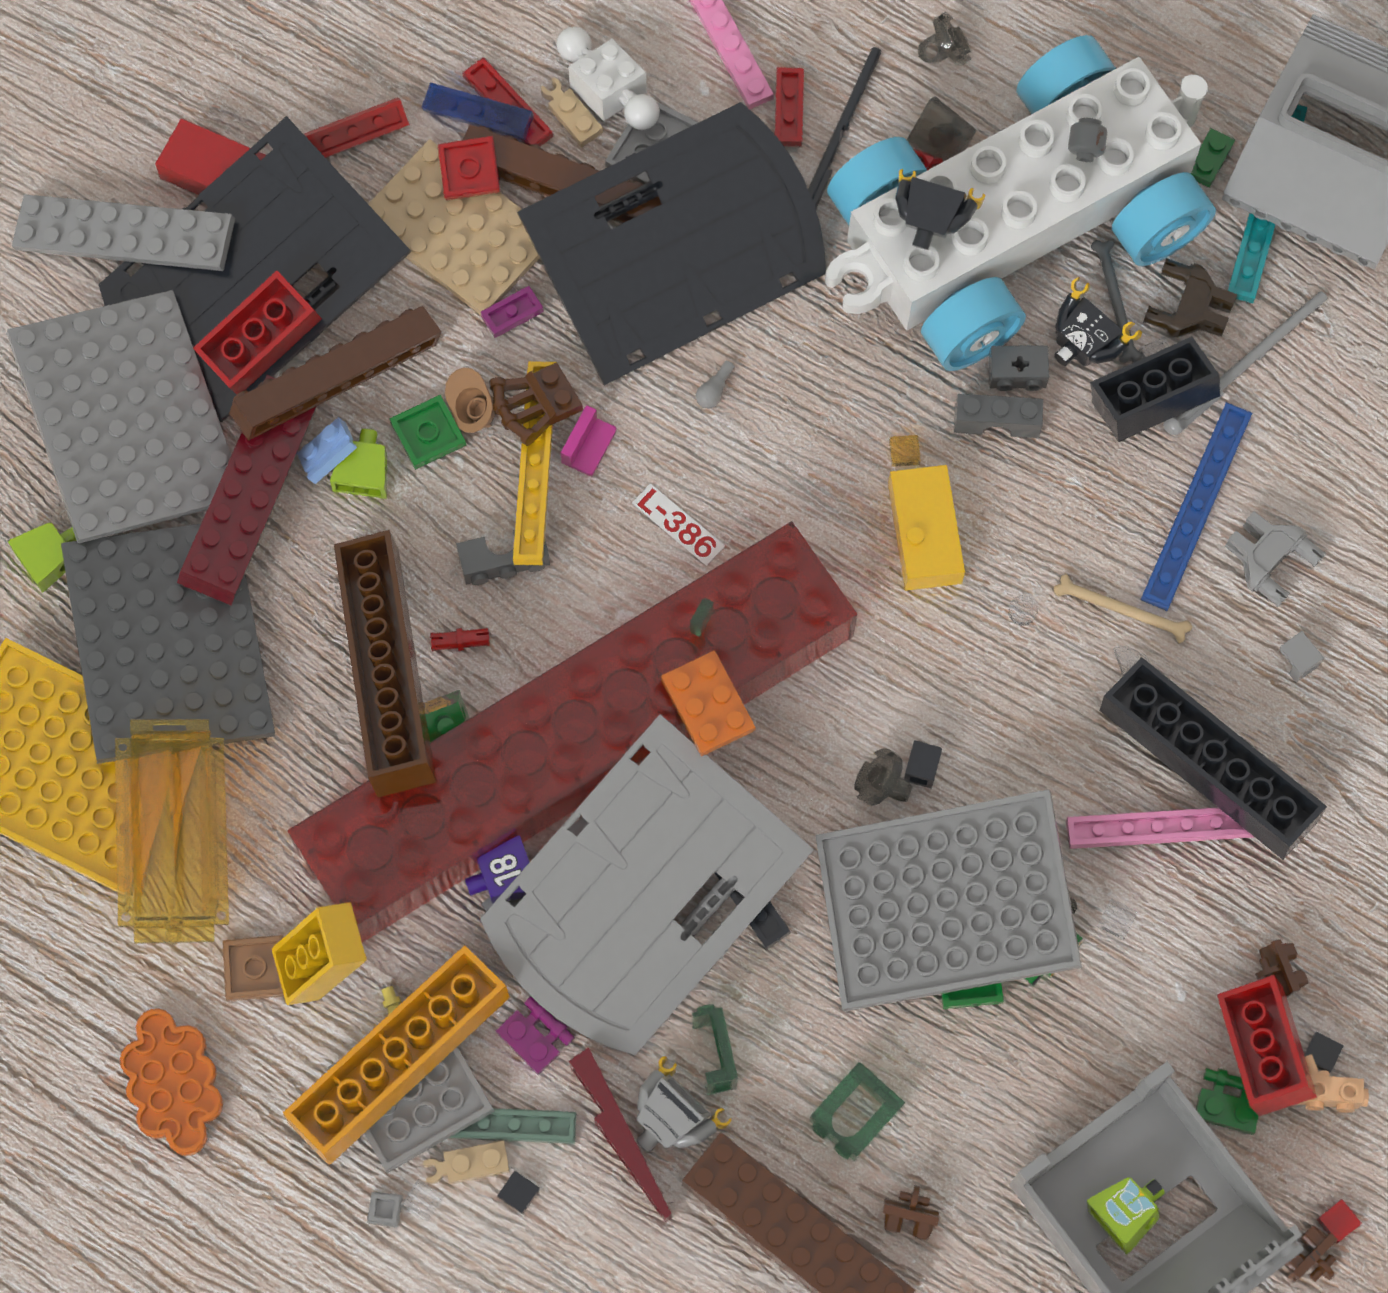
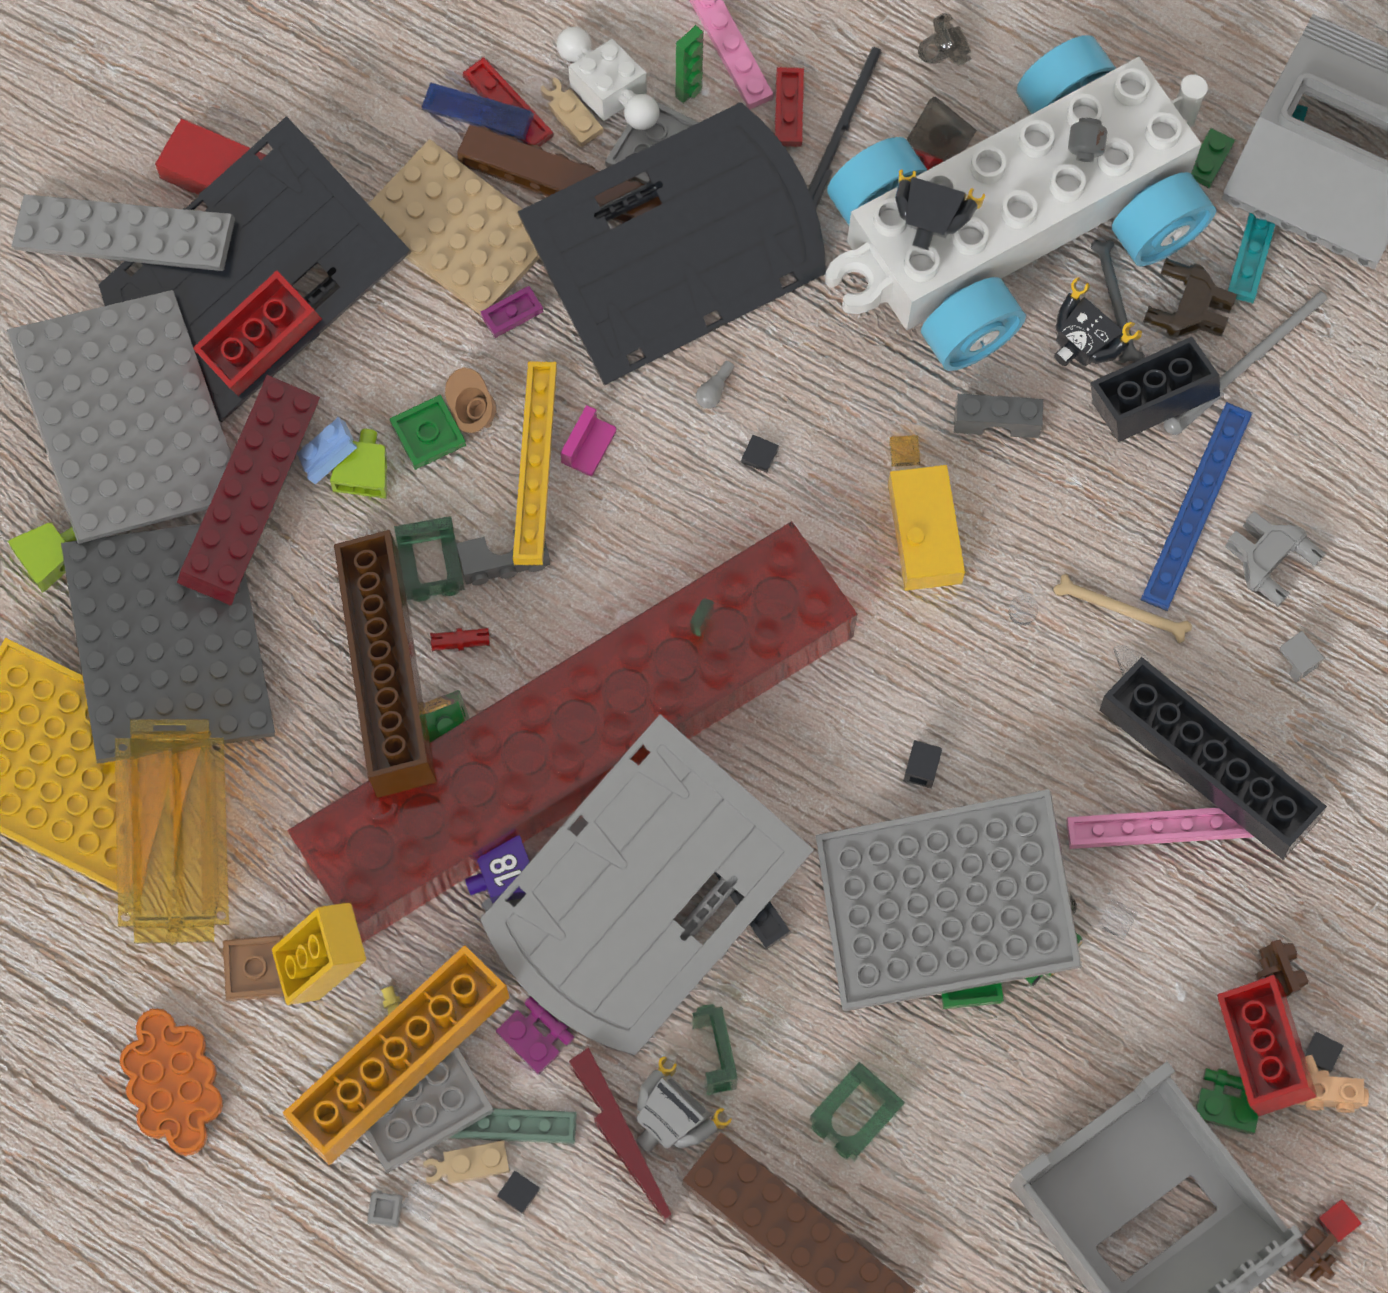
reddish brown brick [229,305,442,441] -> none
red plate [304,97,409,158] -> none
red tile [438,136,501,200] -> none
reddish brown plate [489,362,583,446] -> none
white sticker [632,483,725,566] -> none
orange plate [661,650,756,757] -> none
clear smoke tile [854,748,913,806] -> none
reddish brown hips [883,1185,939,1240] -> none
dark grey brick [988,346,1049,391] -> none
lime torso [1086,1177,1165,1255] -> none
none -> clear green panel [394,516,465,602]
none -> green plate [675,25,704,104]
none -> black tile [741,435,779,473]

